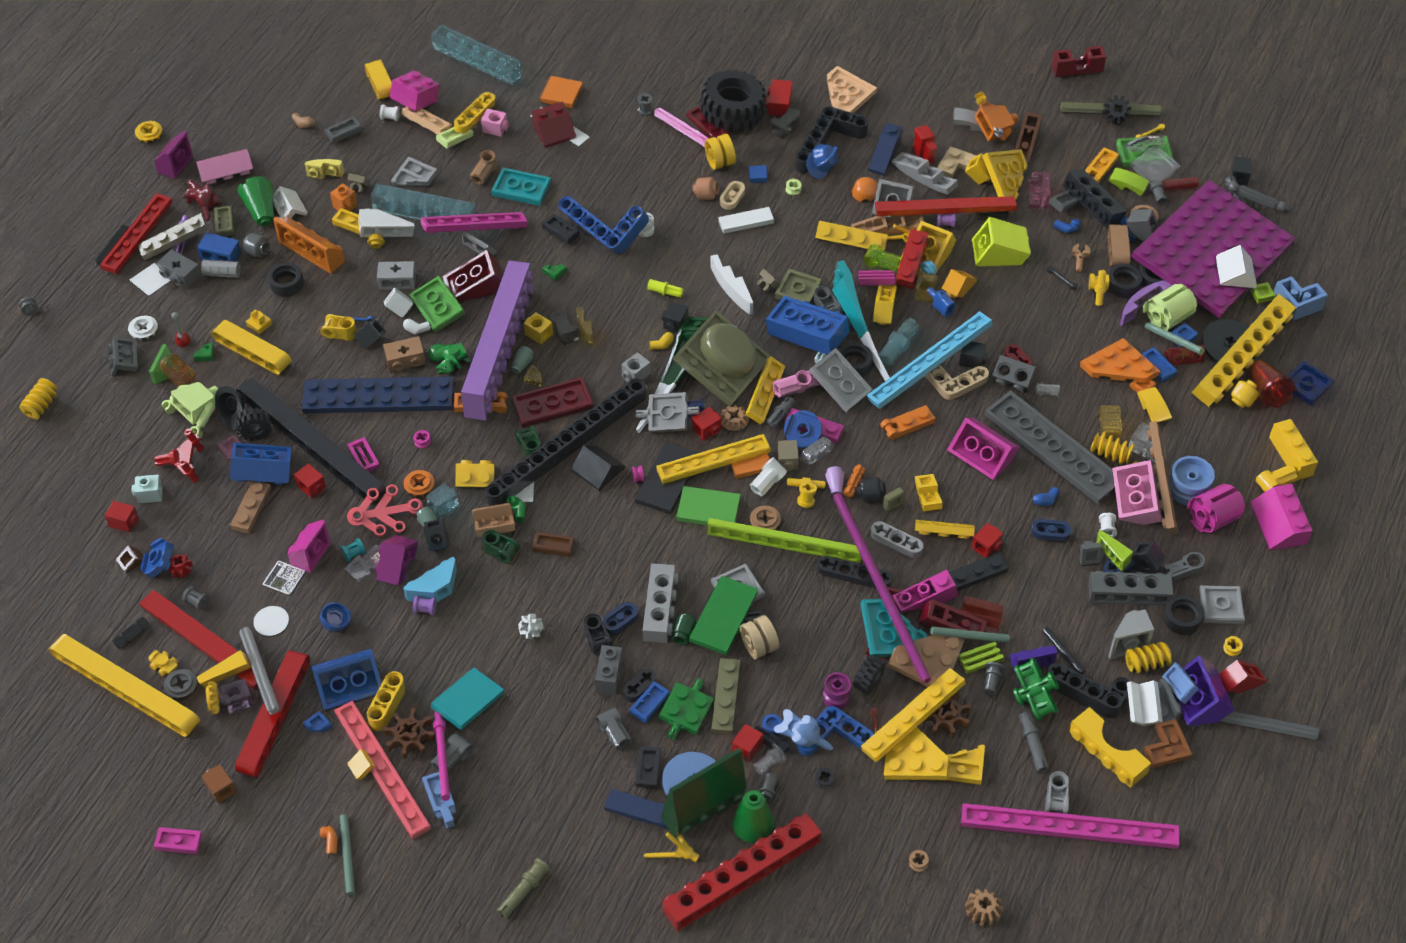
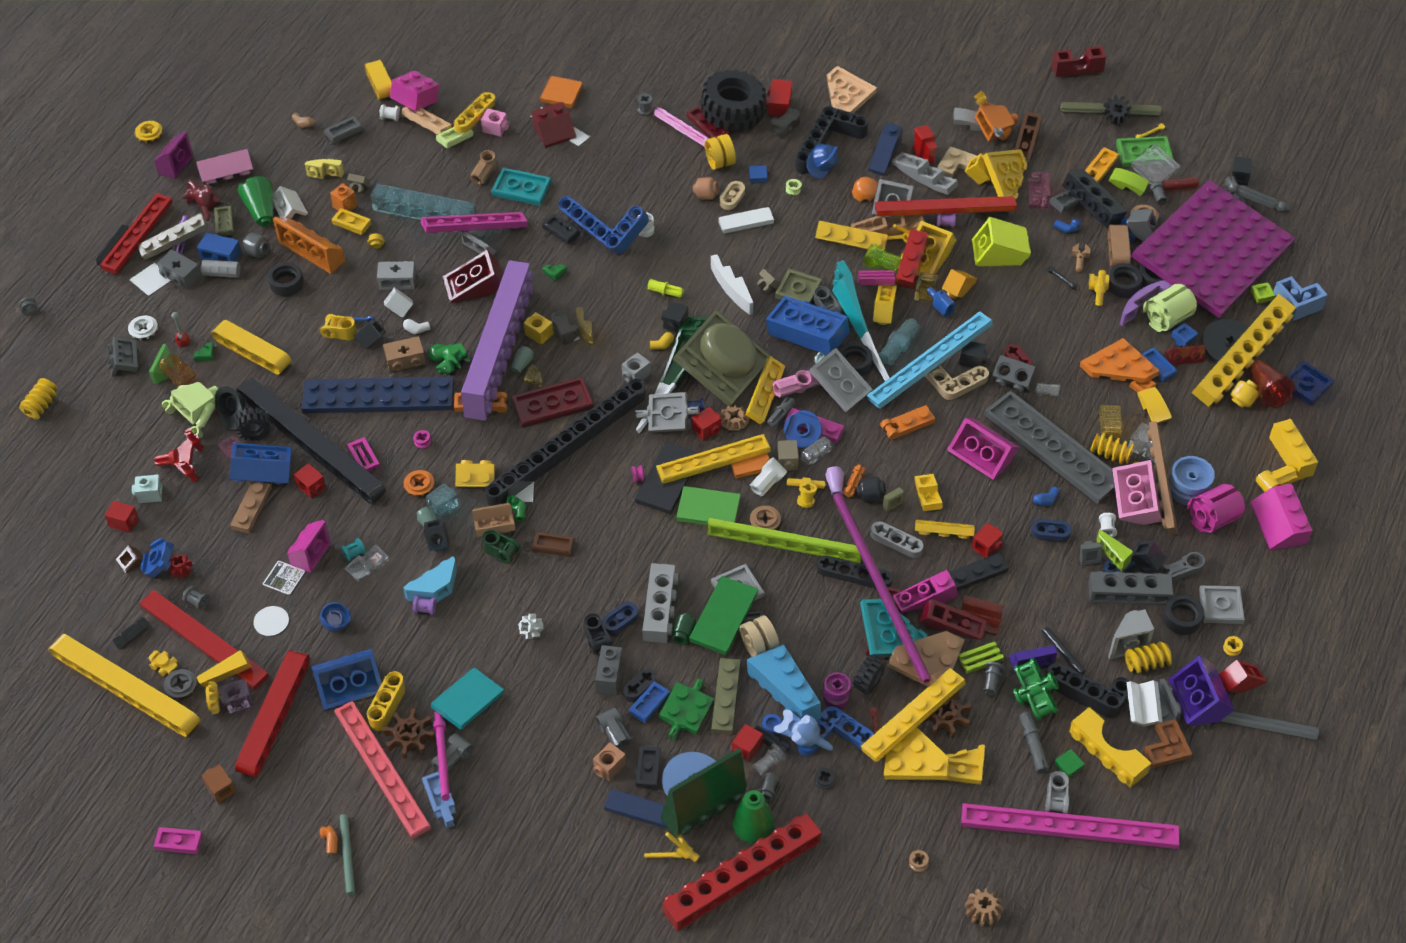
light grey axle [239,627,280,715] -> none
yellow tile [246,310,272,335] -> none
blue tile [303,711,333,732] -> none
coral plant [347,484,423,537] -> none
tile [347,749,375,780] -> none
white slope [358,209,414,237] -> none
magenta brick [375,535,418,585] -> none
light grey wing [391,157,438,186] -> none
bright green tile [409,276,466,333] -> none
clear light blue brick [431,24,522,85] -> none
olive pin [496,858,551,919] -> none
dark green piece [515,425,541,458] -> none
black slope [571,445,625,491] -> none
medium azure plate [920,260,937,278] -> none
sand green bar [931,627,1010,643] -> none
clear slope [1125,135,1165,151] -> none
sand green bar [1145,322,1204,355] -> none
medium blue tile [1162,662,1199,703] -> none
white slope [1216,245,1257,288] -> none
none -> nougat brick [593,742,626,781]
none -> dark azure wedge [747,645,821,720]
none -> green tile [1054,749,1085,778]

